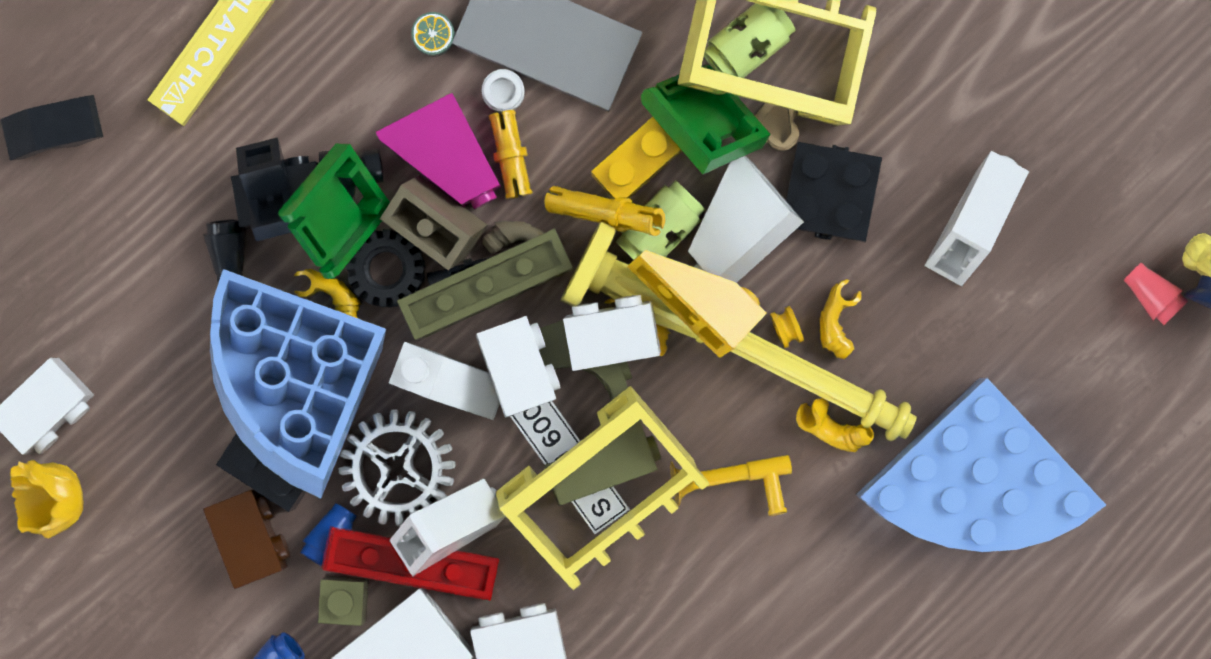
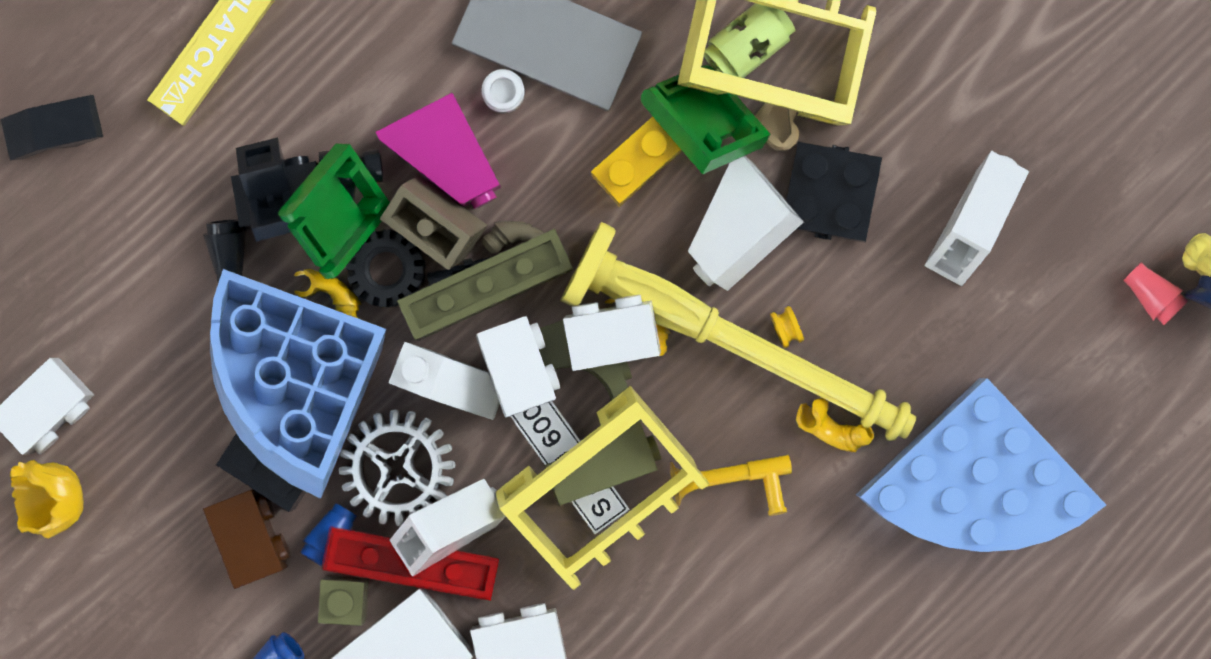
sand green tile [411,12,455,56] -> none
yellow pin [488,110,533,199] -> none
yellow pin [544,186,665,236] -> none
yellowish green piece [616,180,706,260] -> none
yellow slope [627,250,767,358] -> none
yellow piece [819,279,861,359] -> none

